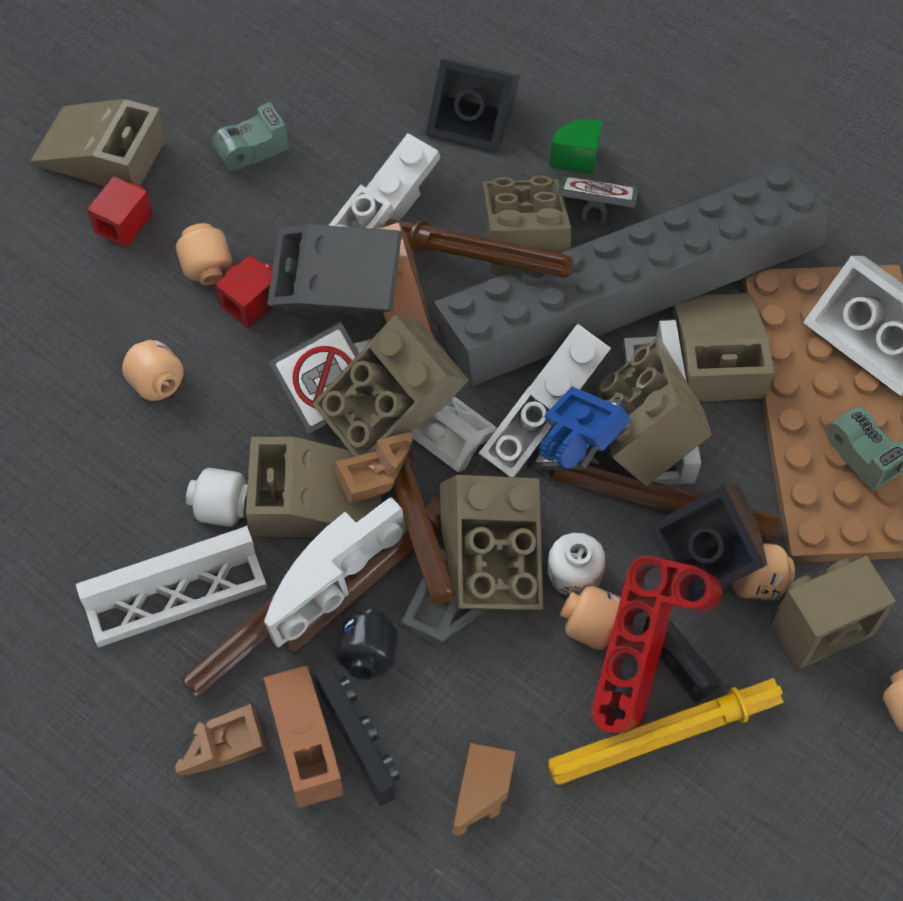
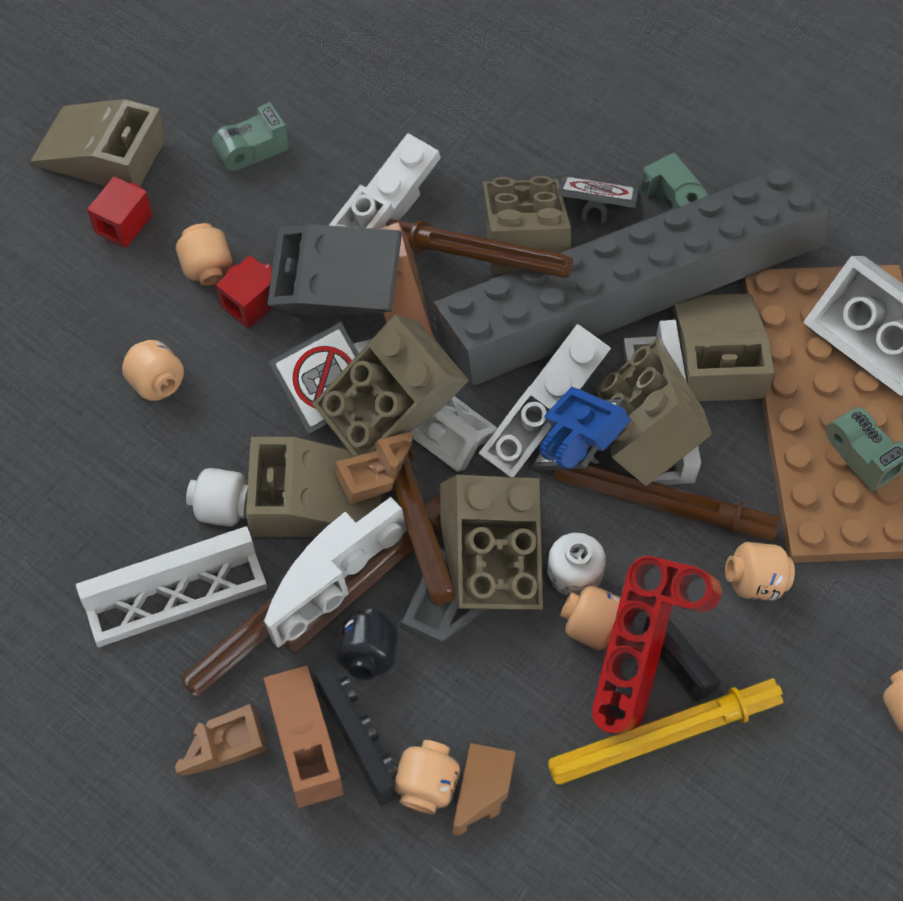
black slope [426,58,520,151] -> none
green brick [549,119,603,174] -> none
black slope [648,485,768,602] -> none
dark tan brick [771,555,896,671] -> none
none -> light nougat head [394,740,461,814]
none -> sand green leg [639,152,708,210]

